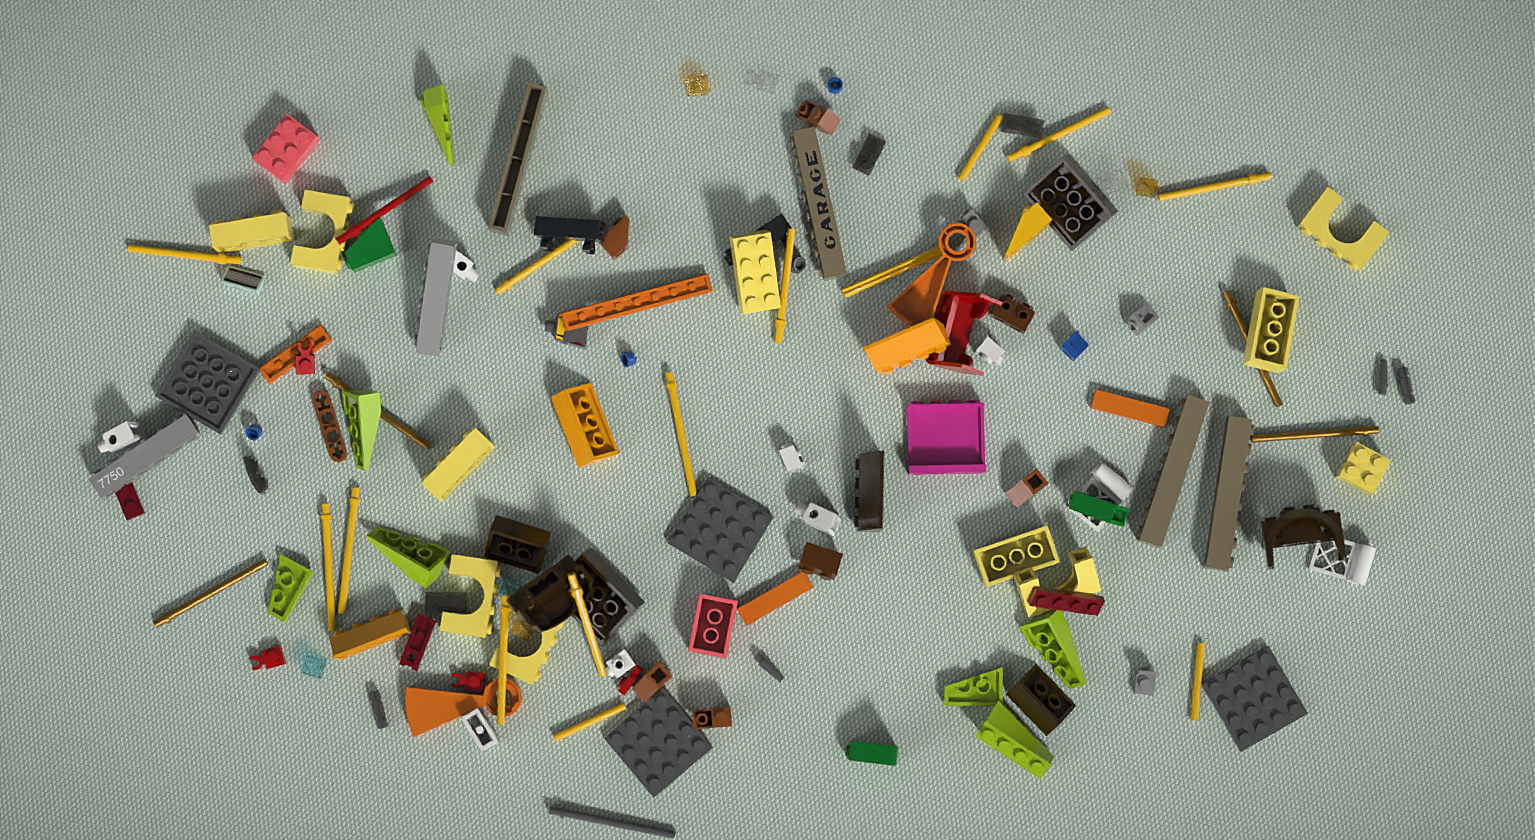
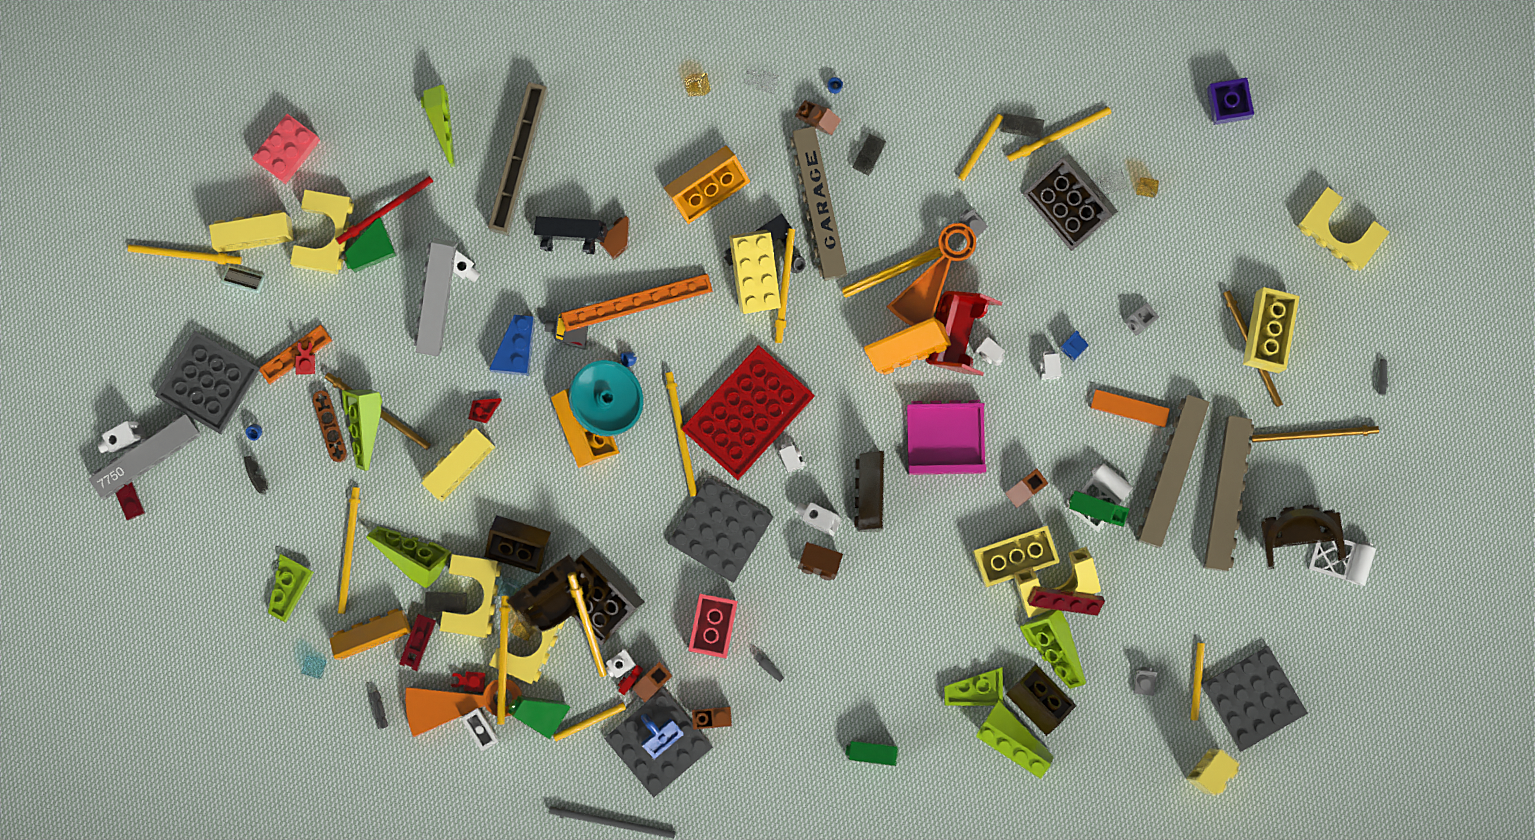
pearl gold bar [153,558,268,628] -> none
red plate [249,645,286,670] -> none
yellow bar [320,504,336,631] -> none
yellow bar [495,219,599,295] -> none
orange tile [737,572,814,626] -> none
reddish brown brick [990,294,1035,334] -> none
yellow slope [1003,202,1052,262] -> none
yellow bar [1158,172,1272,201] -> none
light yellow brick [1335,442,1391,496] -> none
dark grey axle [1397,367,1415,405] -> none
none -> red piece [468,398,502,424]
none -> blue wedge [489,315,535,376]
none -> green slope [508,696,571,740]
none -> teal dish [569,360,644,436]
none -> plate [641,714,684,759]
none -> light orange slope [664,145,750,224]
none -> red plate [681,345,815,481]
none -> white brick [1039,351,1061,380]
none -> light yellow brick [1186,749,1239,795]
none -> dark purple brick [1207,77,1254,125]

